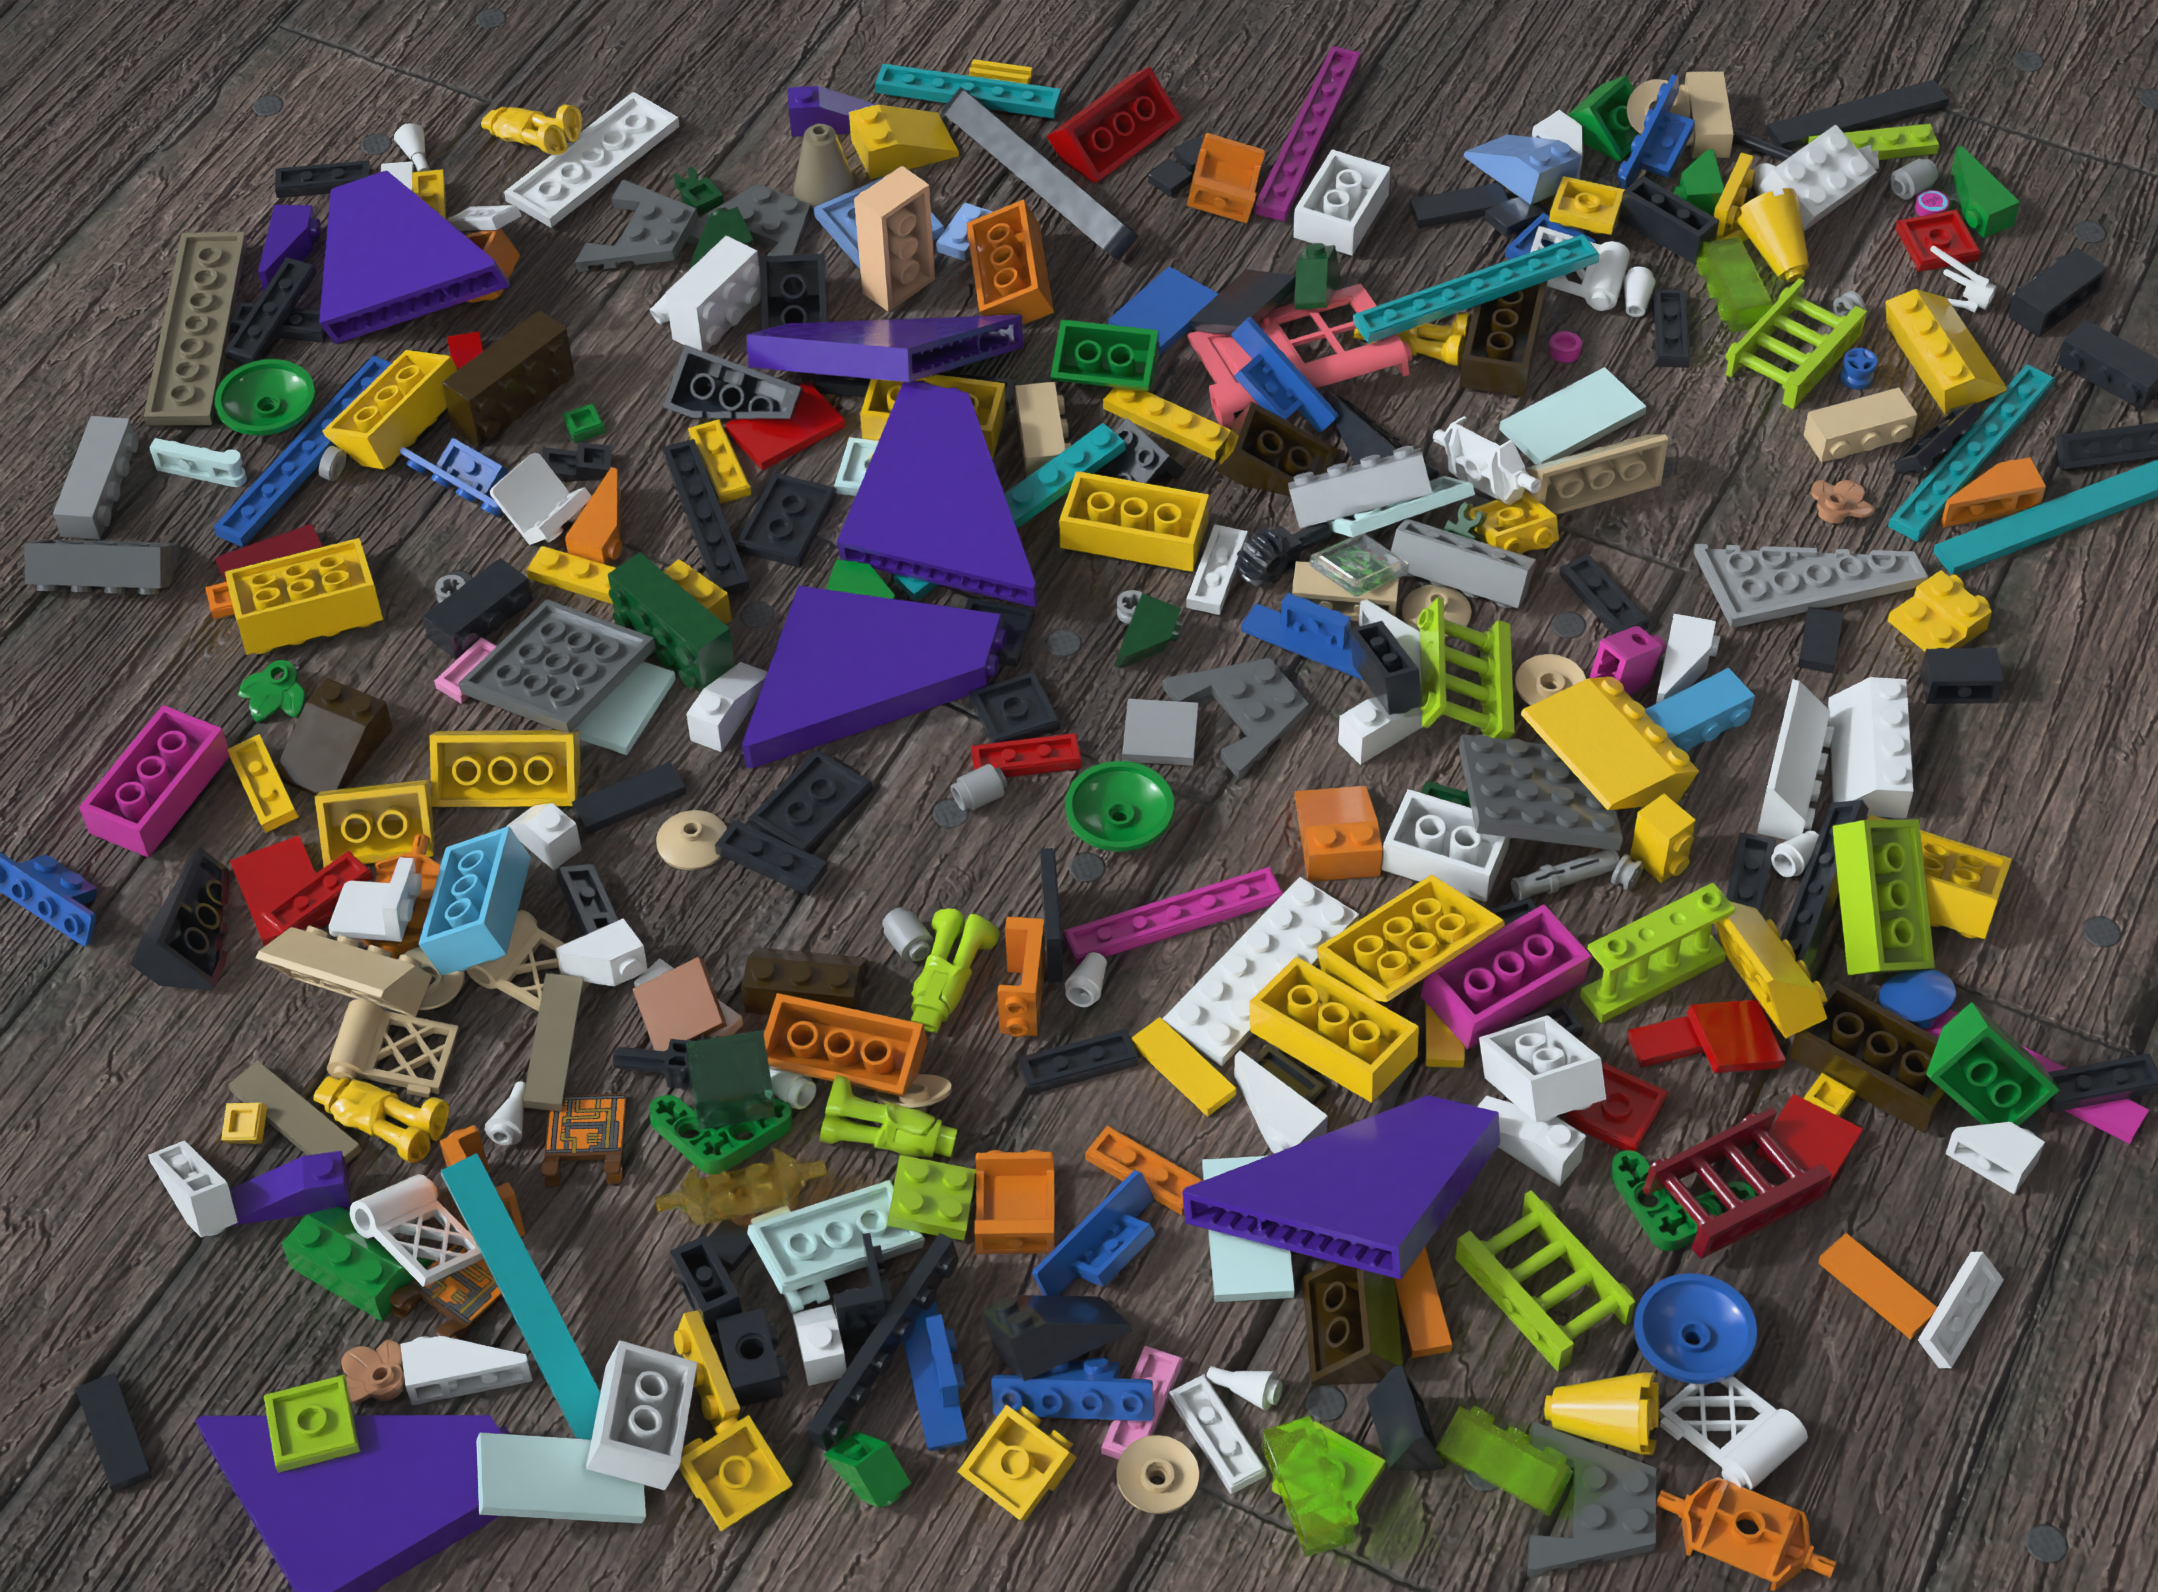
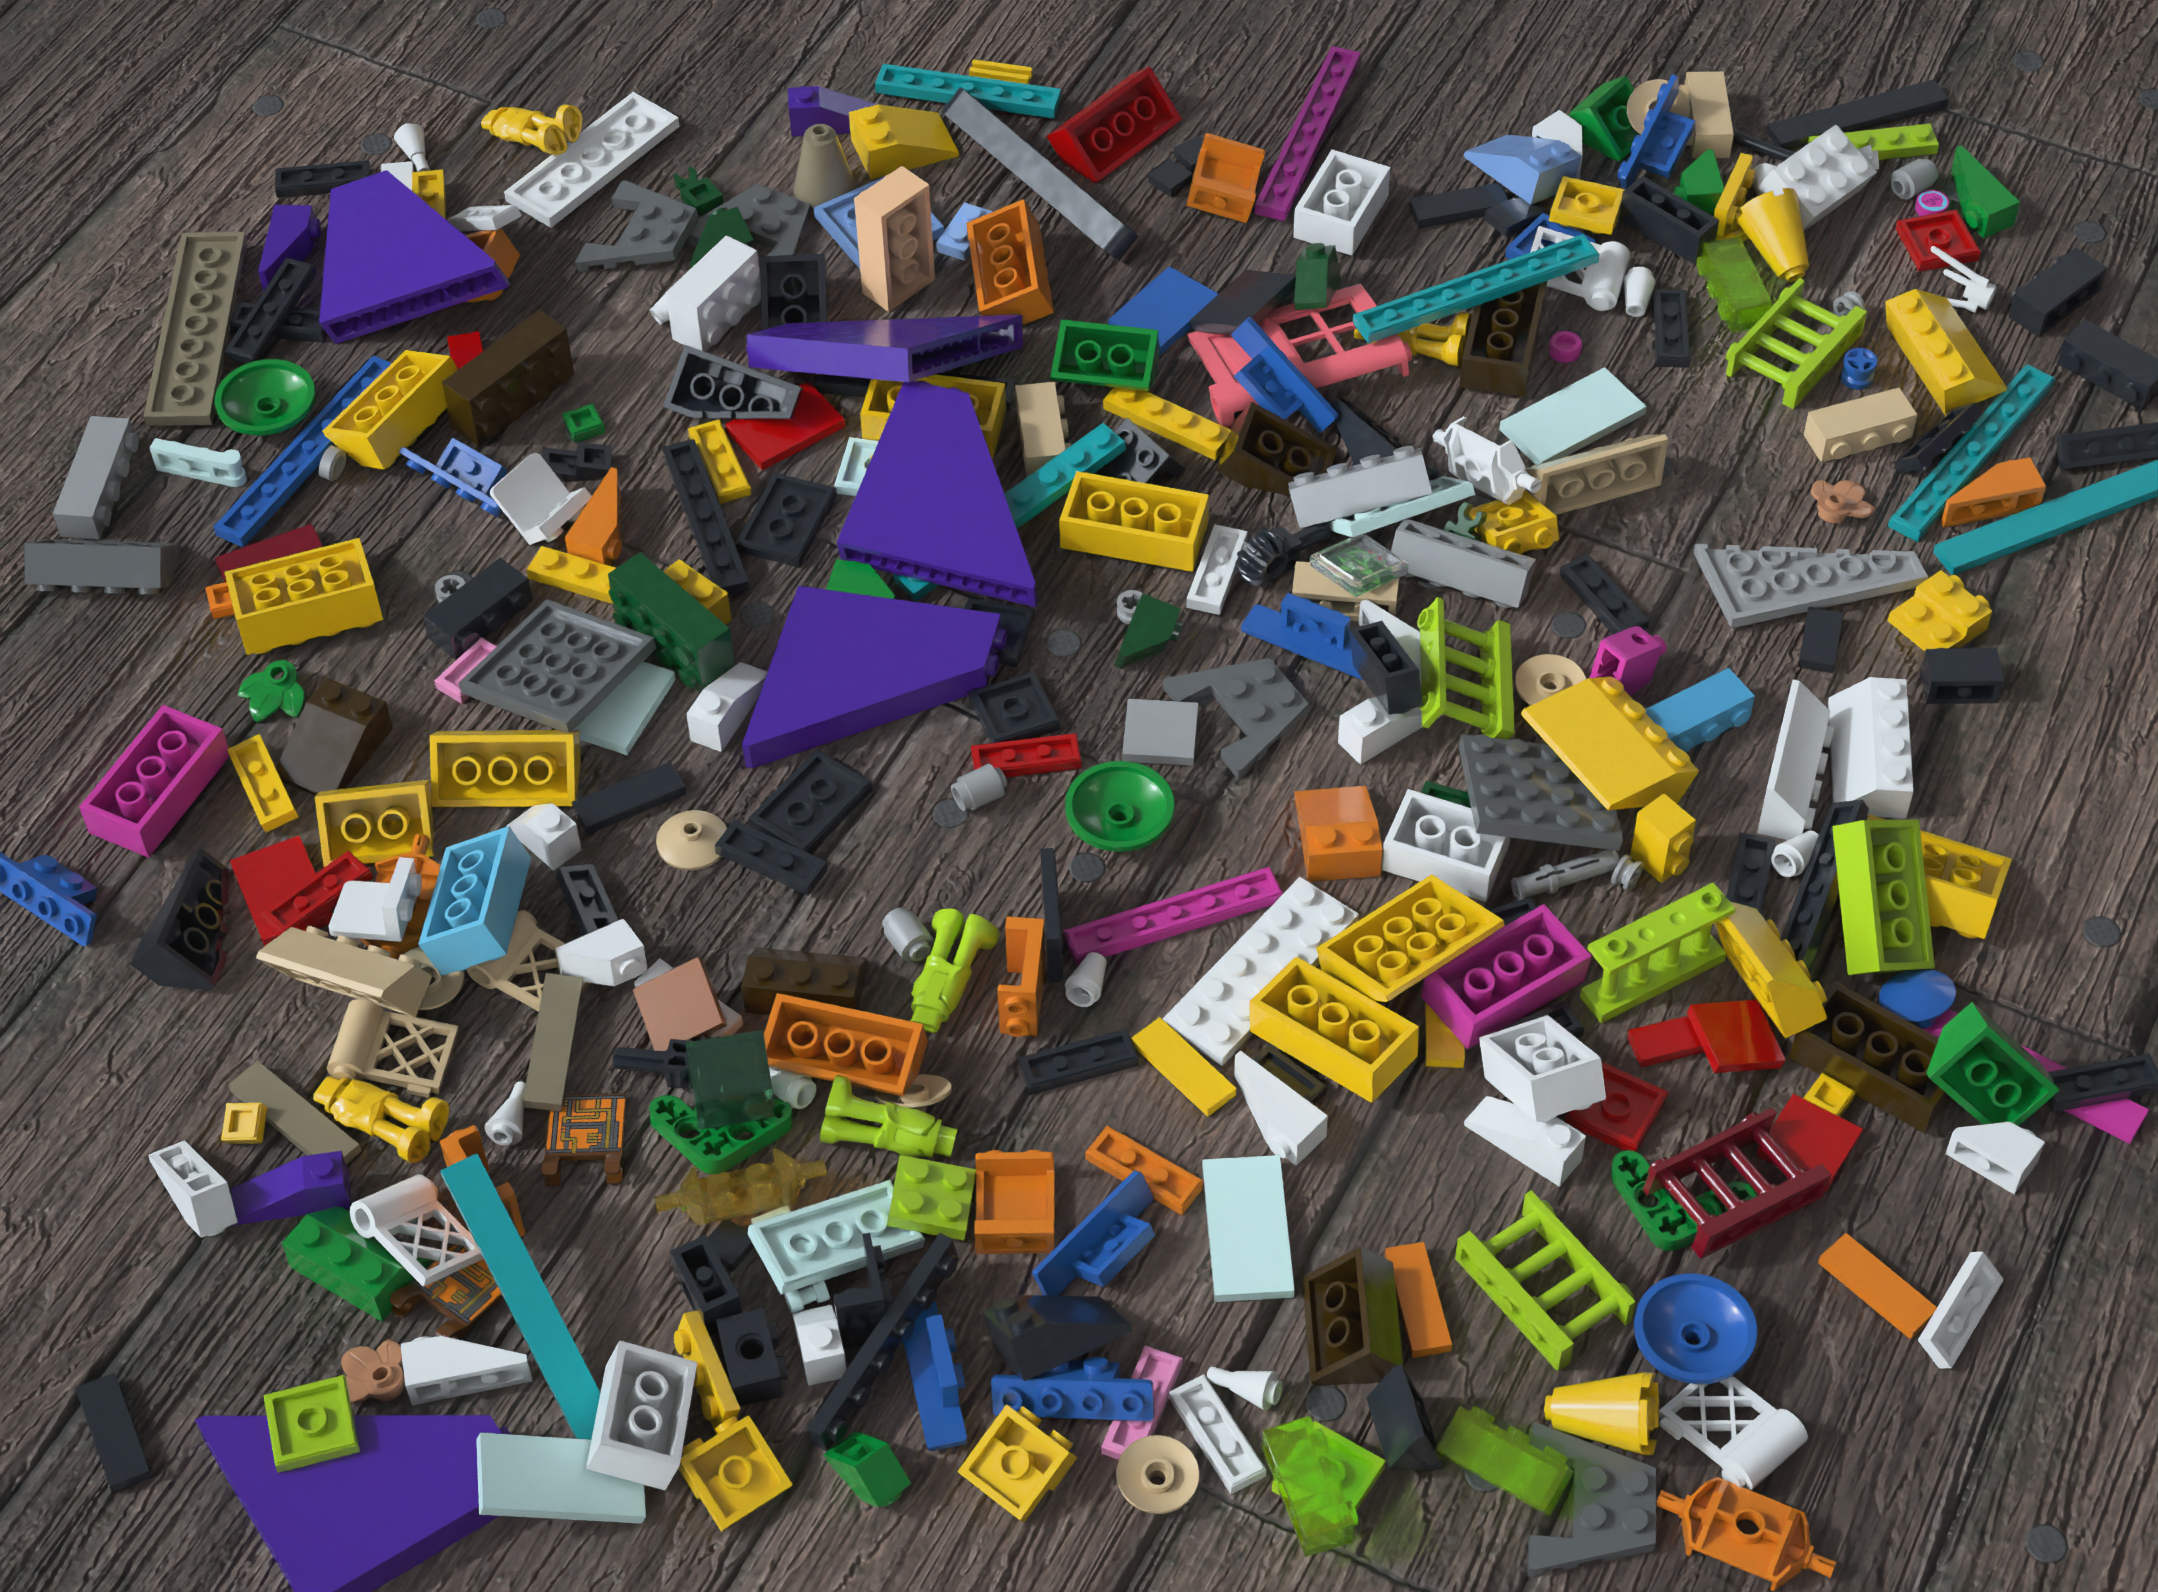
dark purple slope [1182,1095,1500,1279] -> none
tan dish [1402,585,1471,639] -> none
white slope [1656,614,1720,704] -> none

